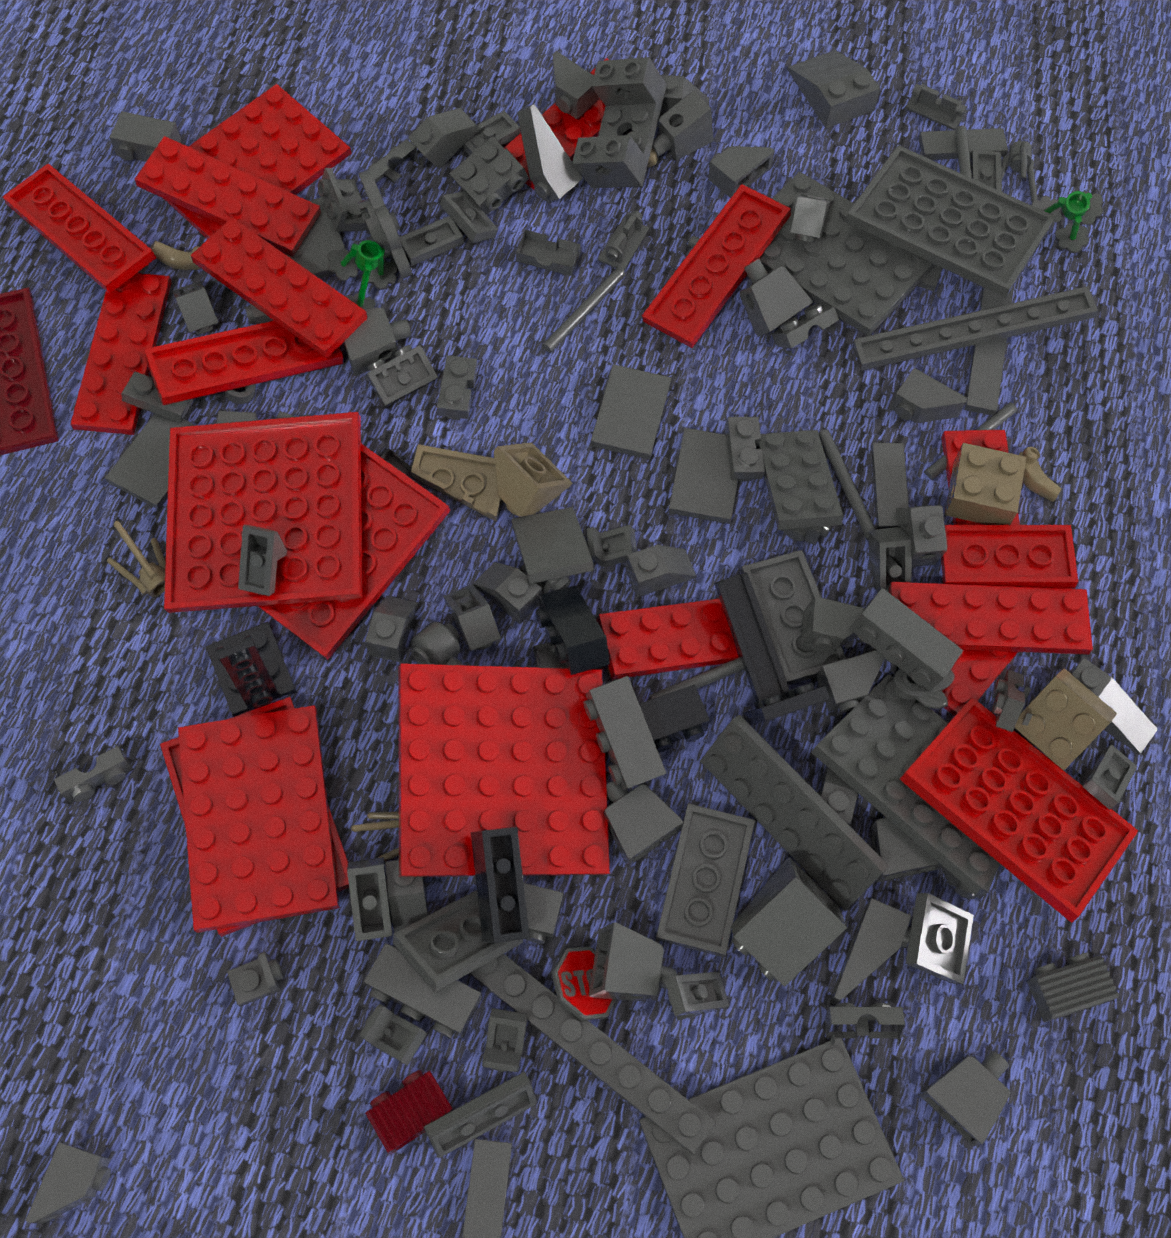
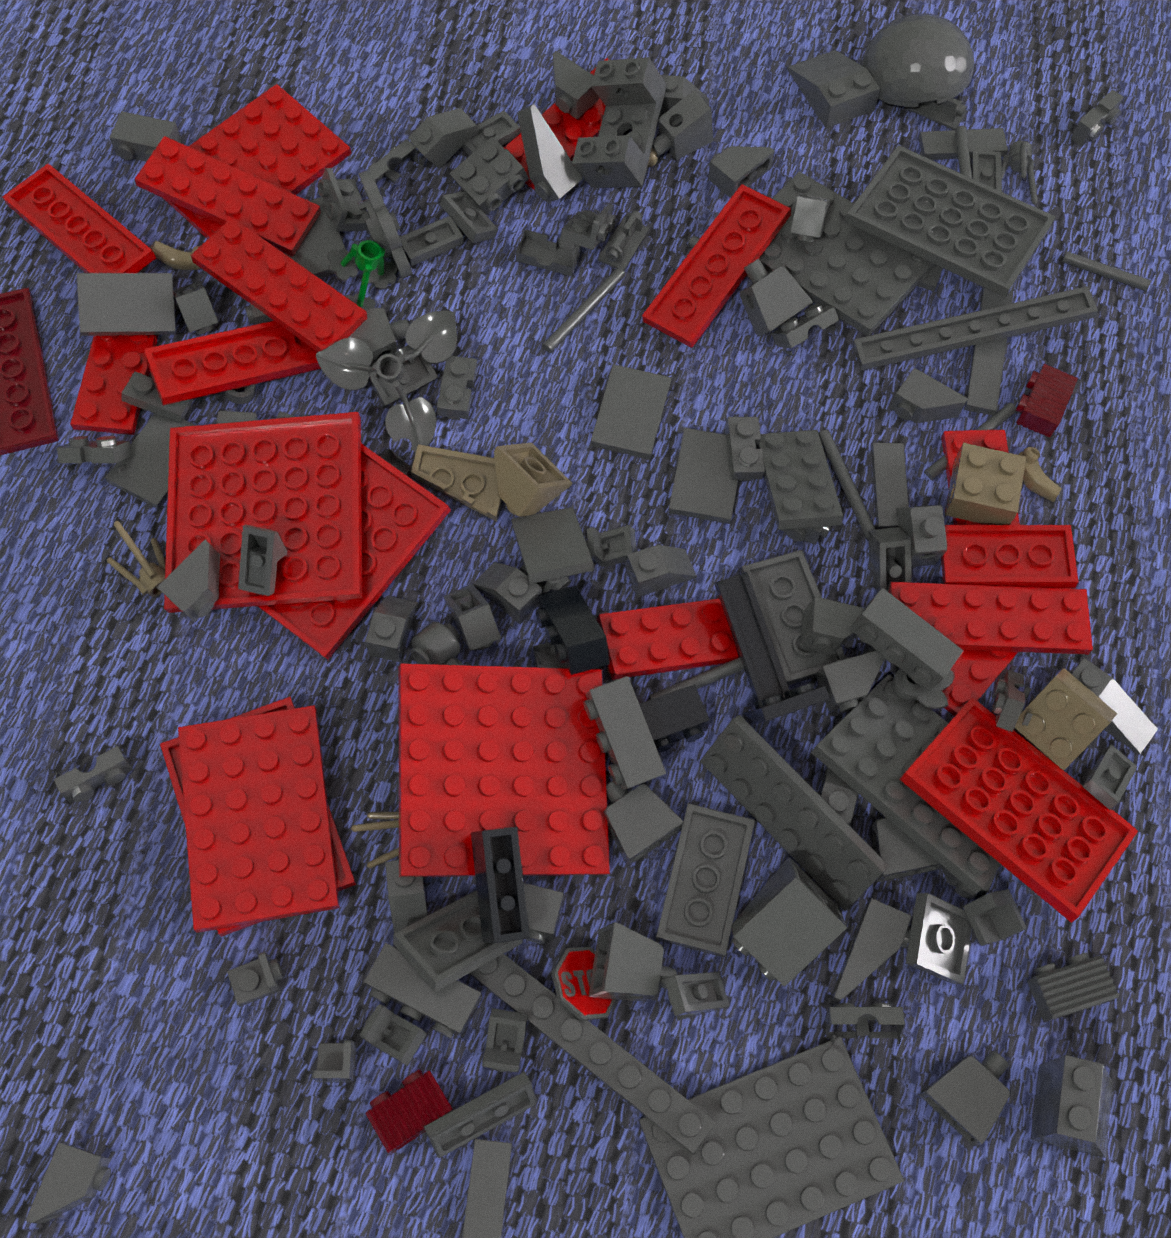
black bracket [206,622,297,717] -> none
dark grey brick [347,857,392,941] -> none
plant [1031,191,1103,253] -> none
none -> dark grey piece [57,436,132,472]
none -> dark grey tile [77,273,176,336]
none -> dark grey slope [157,540,220,622]
none -> dark grey panel [312,1040,357,1083]
none -> dark grey plant [316,311,457,452]
none -> dark grey bracket [560,203,616,250]
none -> dark grey piece [862,13,974,107]
none -> dark grey panel [963,889,1026,946]
none -> dark red brick [1015,363,1078,437]
none -> dark grey slope [1030,1055,1113,1158]
none -> dark grey bar [1062,251,1151,291]
none -> dark grey piece [1067,89,1124,146]

